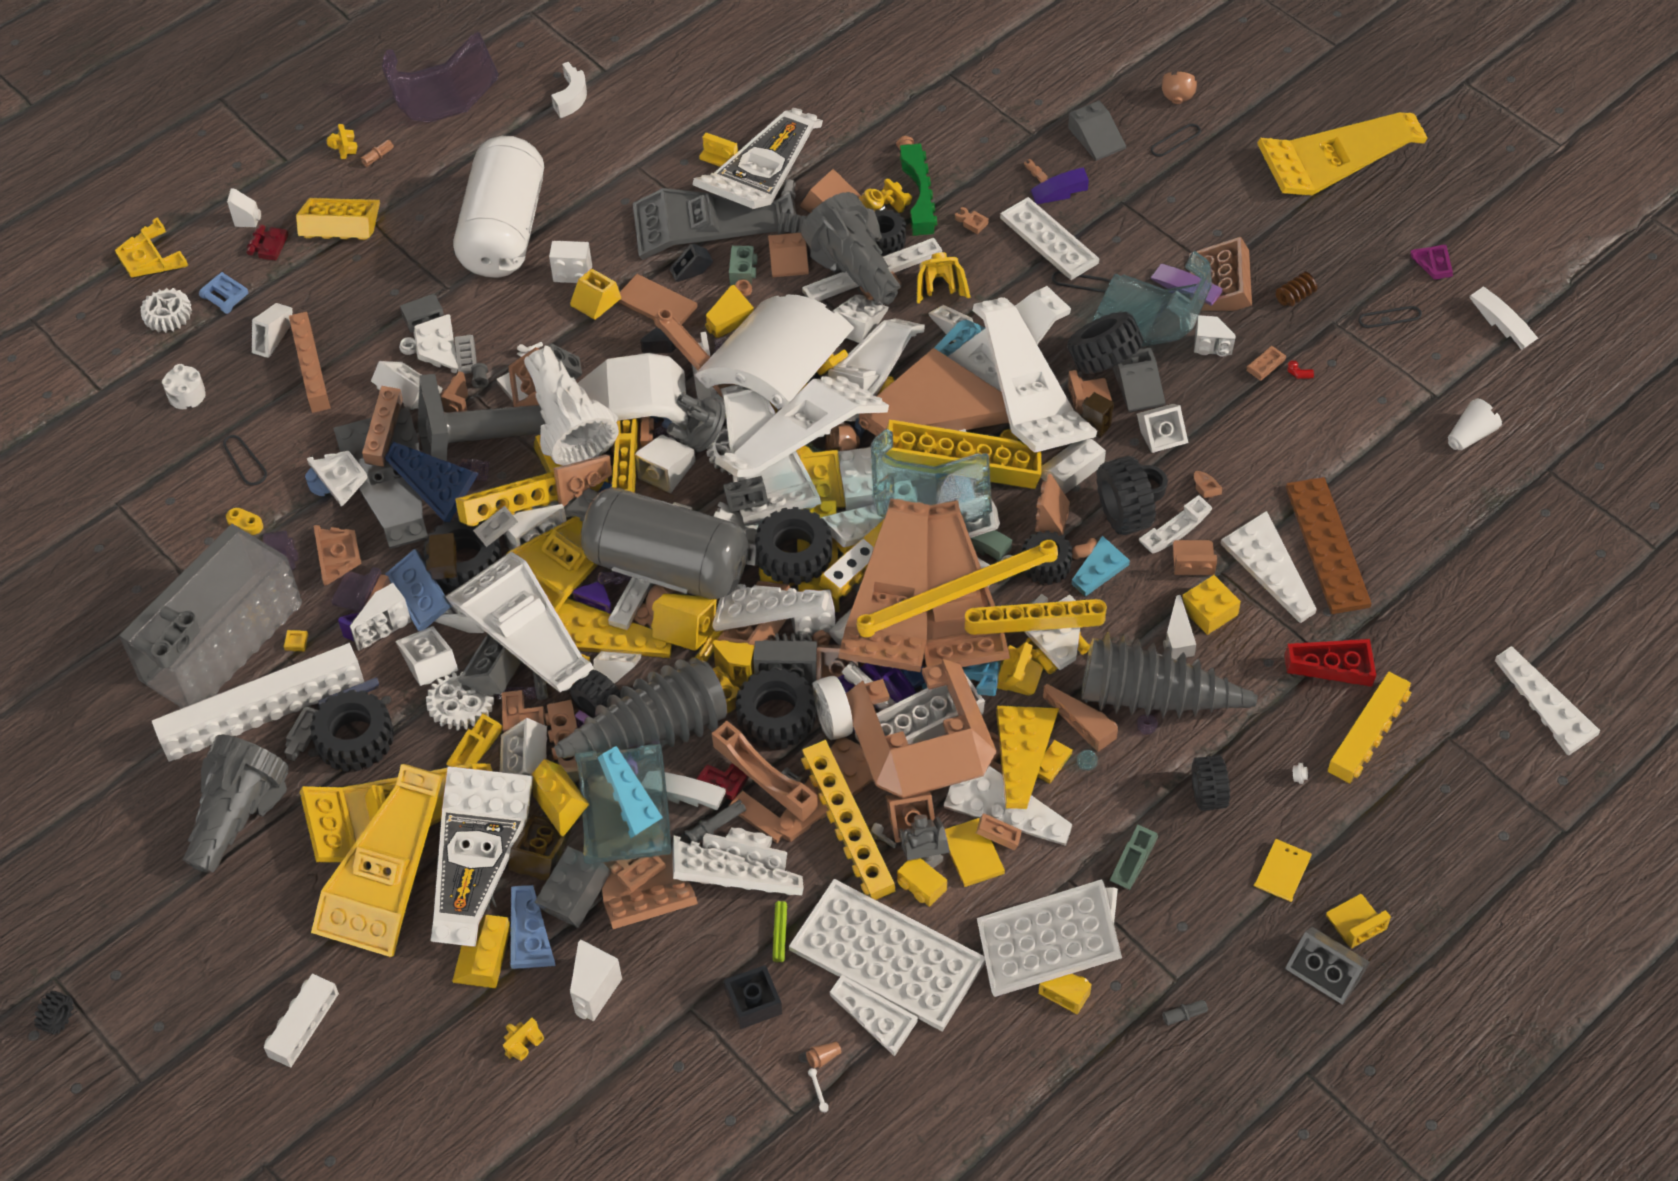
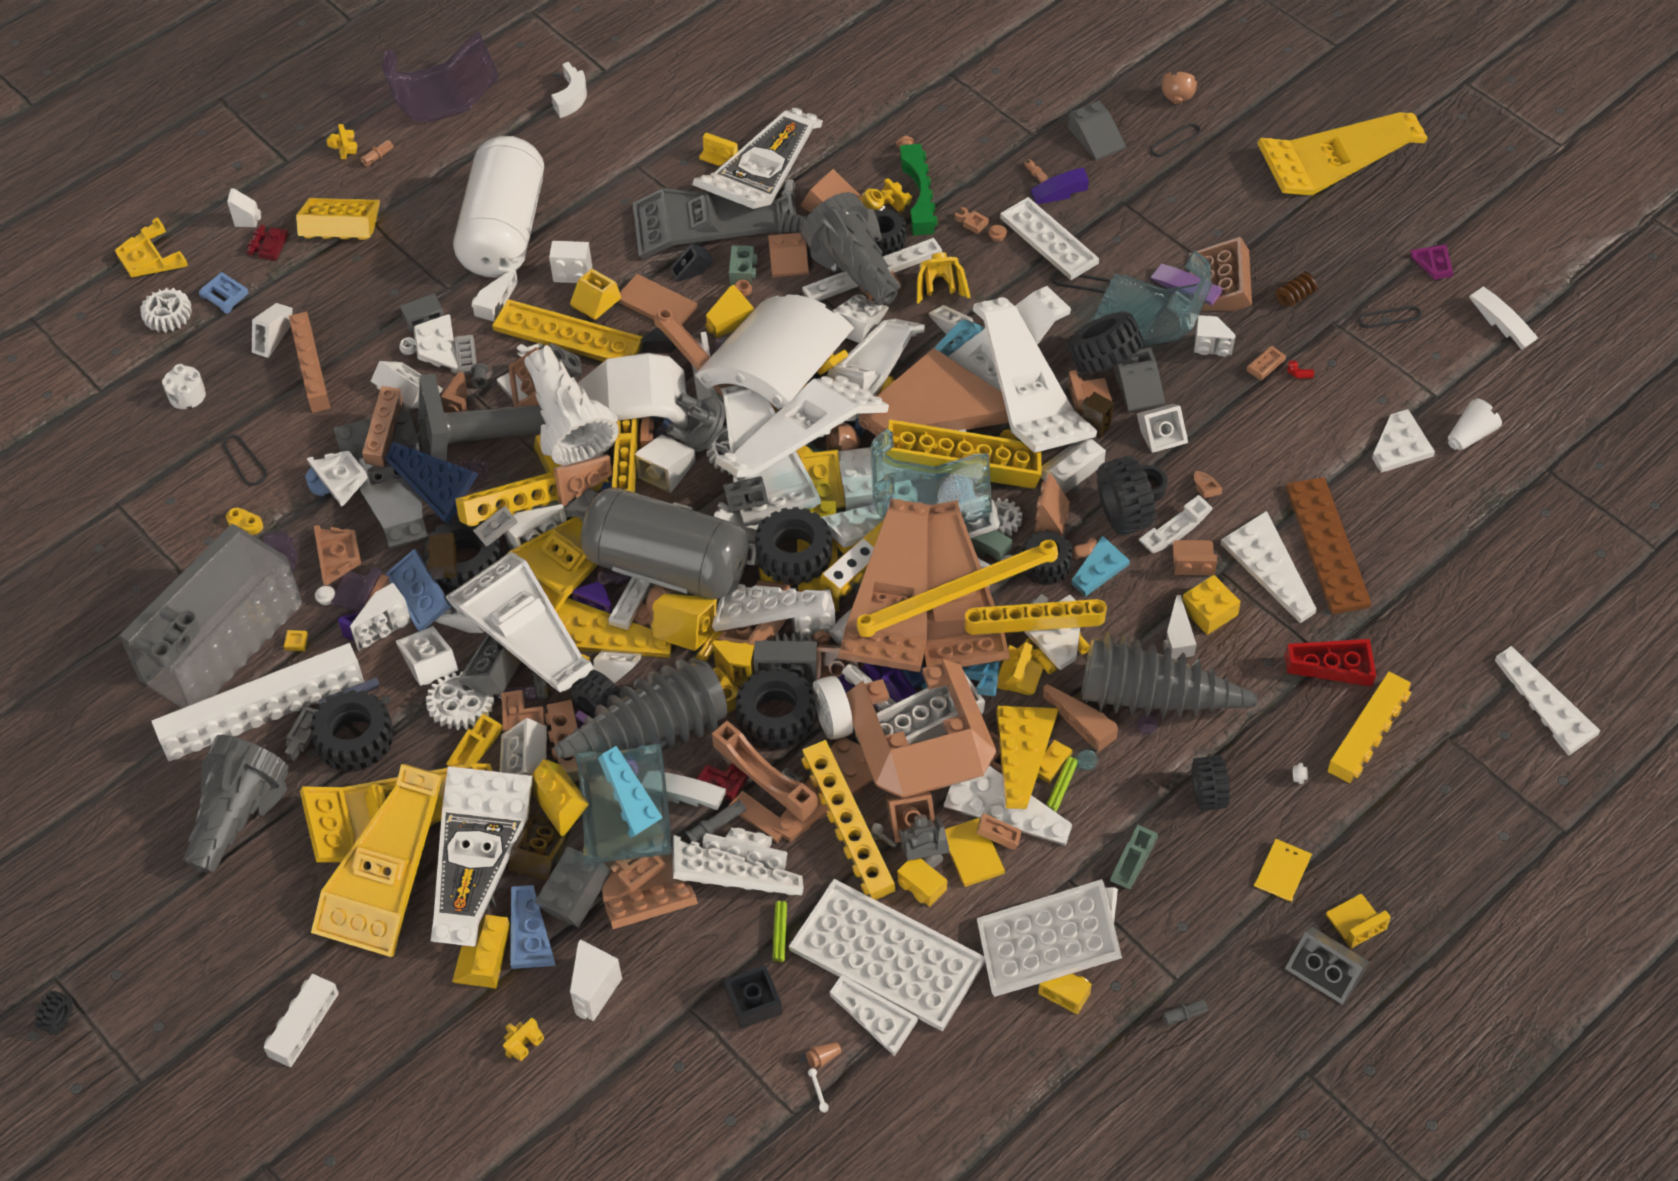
none -> white plate [315,586,335,605]
none -> white slope [472,270,518,322]
none -> yellow plate [492,299,643,362]
none -> nougat plate [988,225,1007,242]
none -> white gear [992,498,1022,536]
none -> lime axle [1047,757,1078,812]
none -> white plate [1372,409,1435,473]

